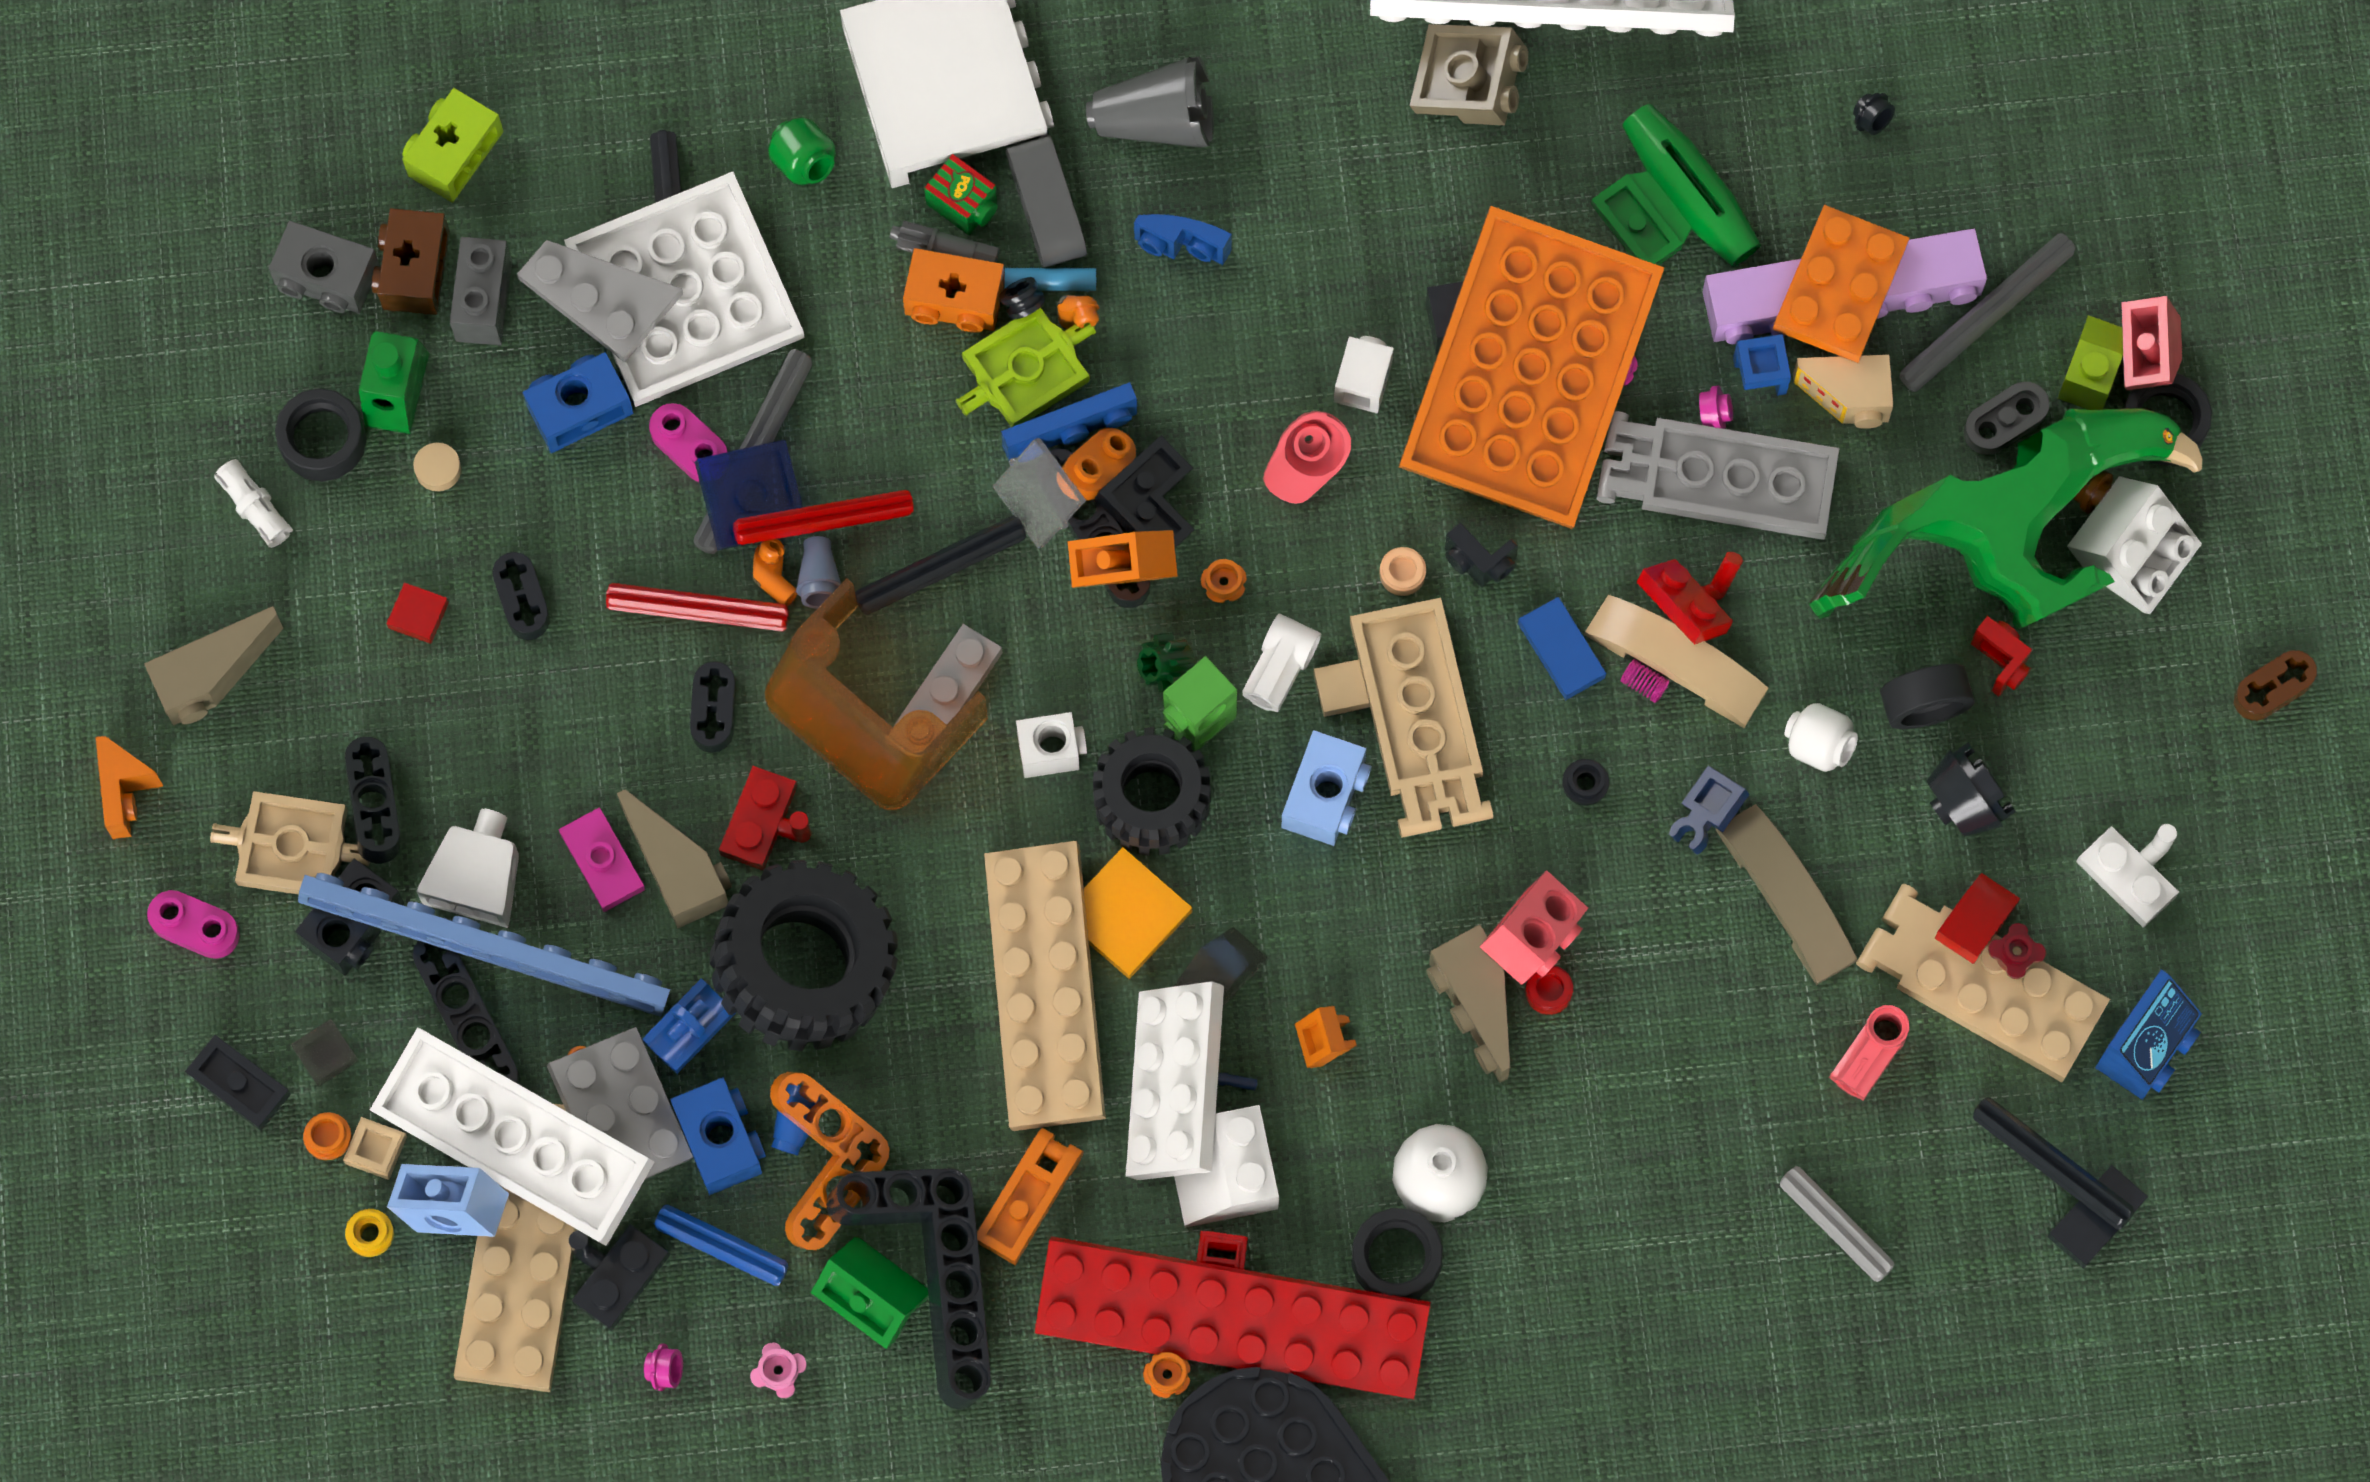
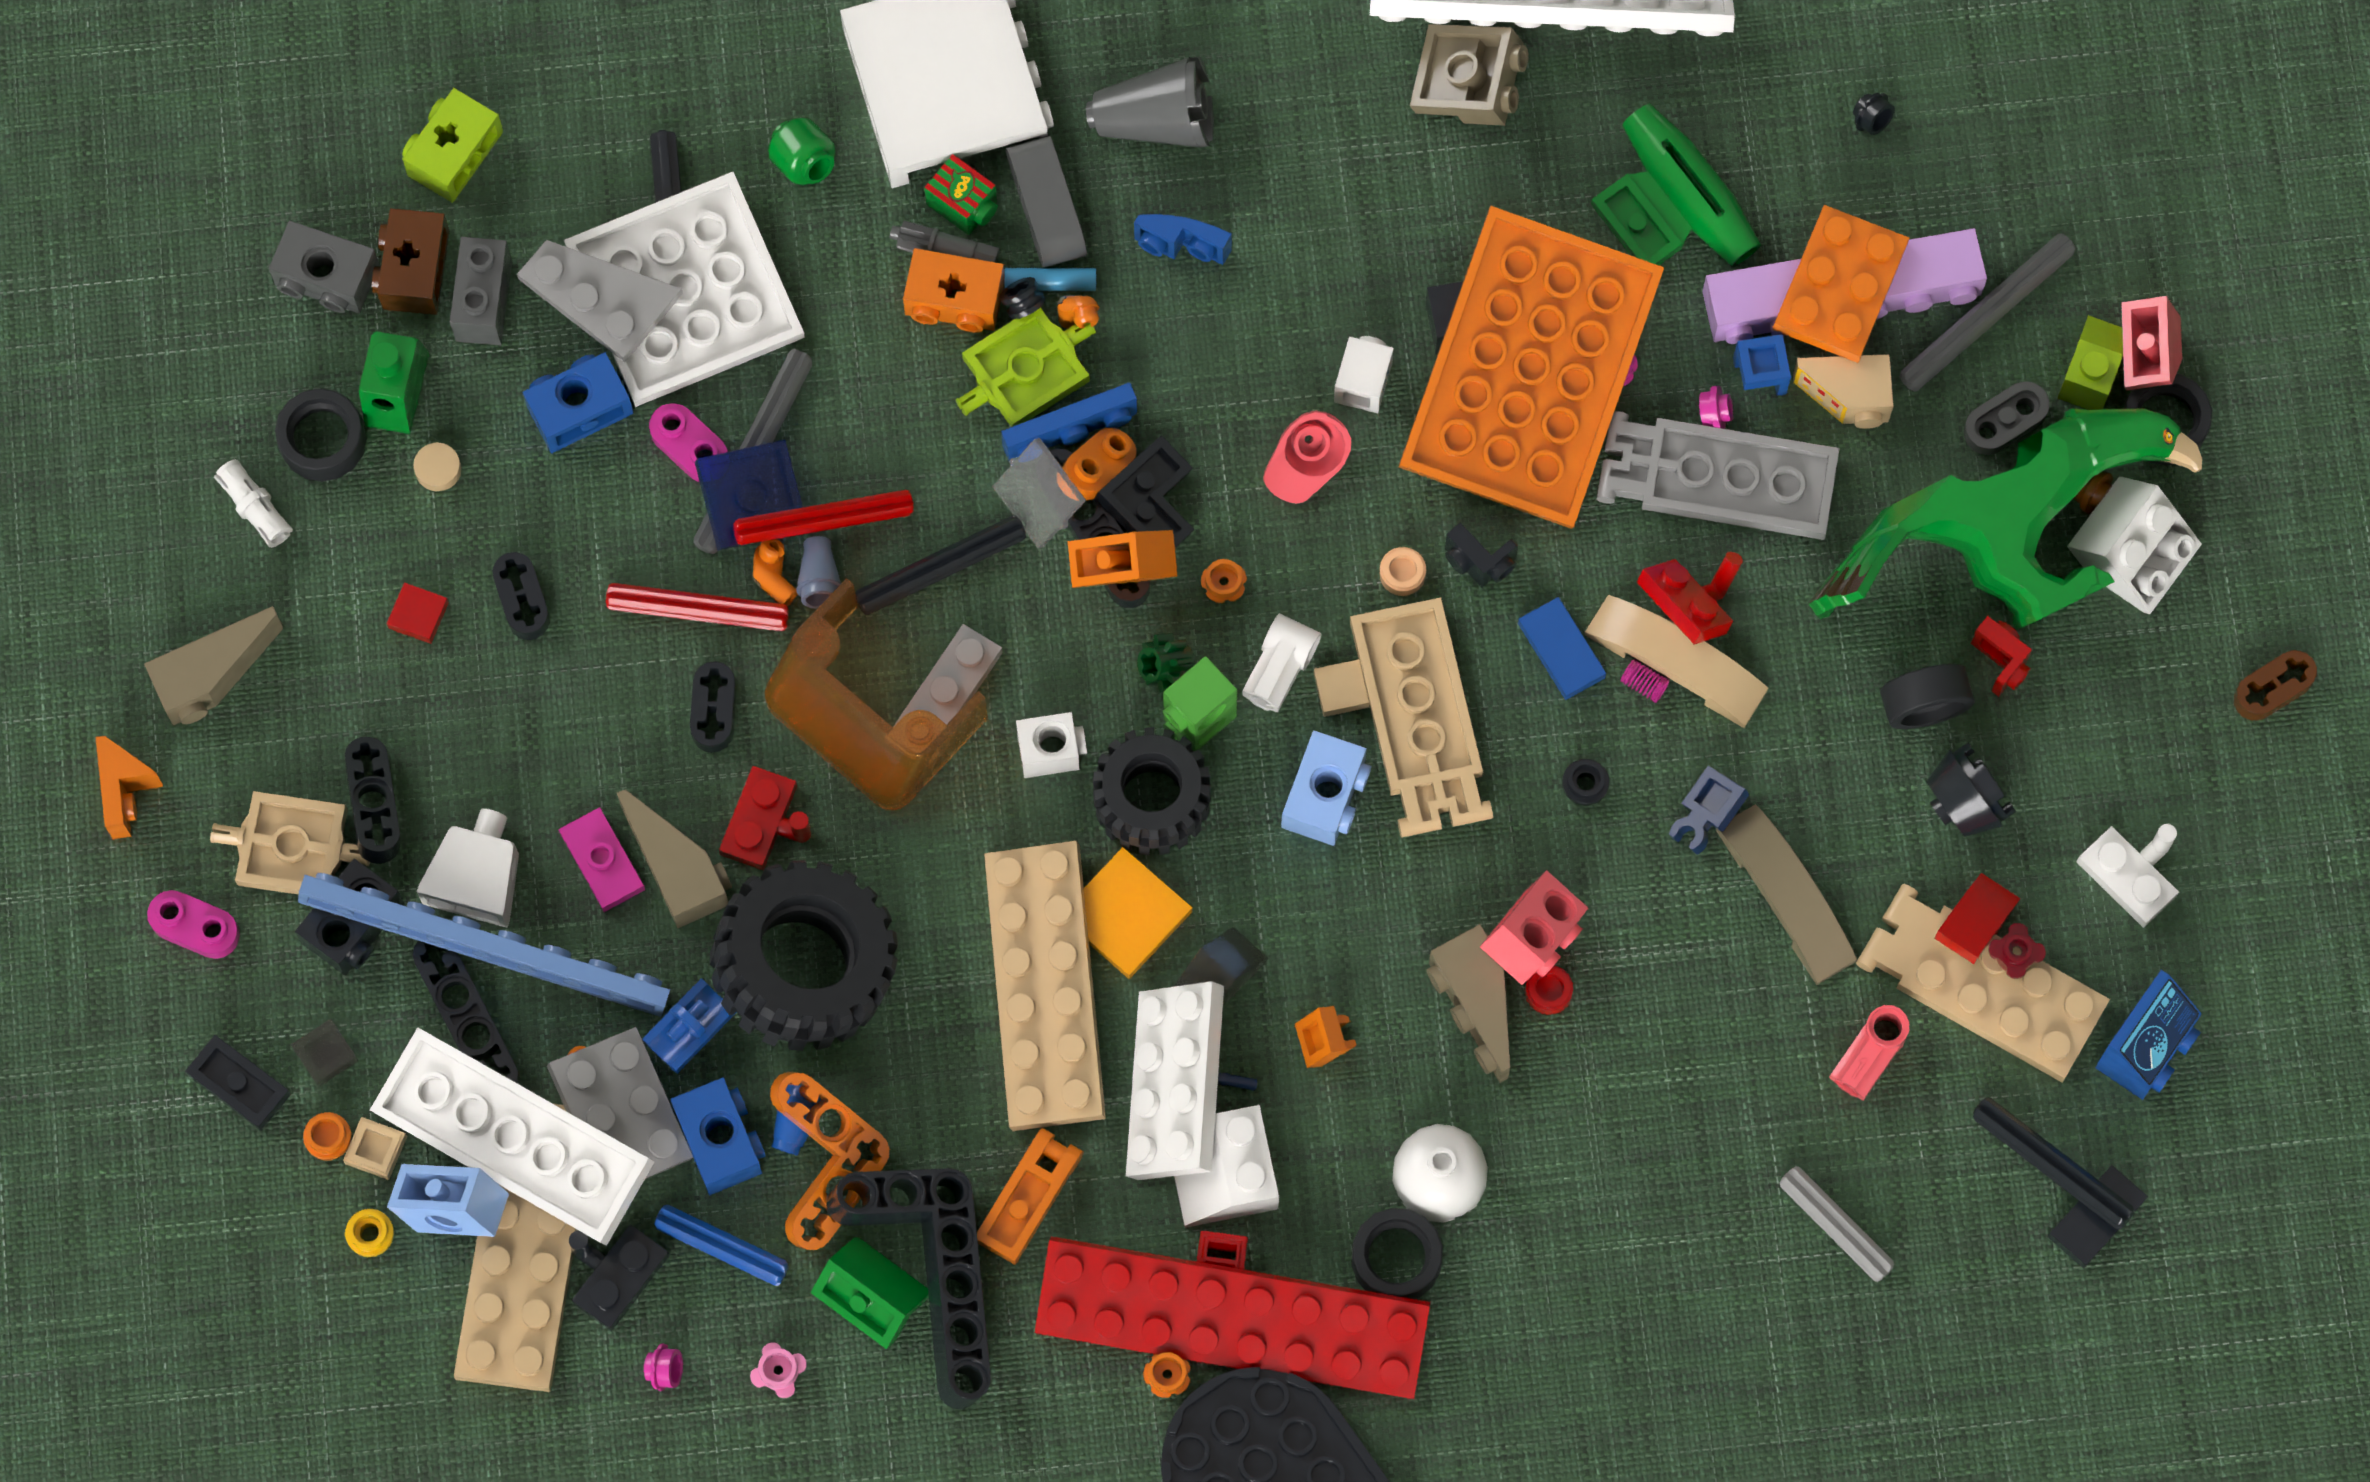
white head [1785,703,1858,772] -> none

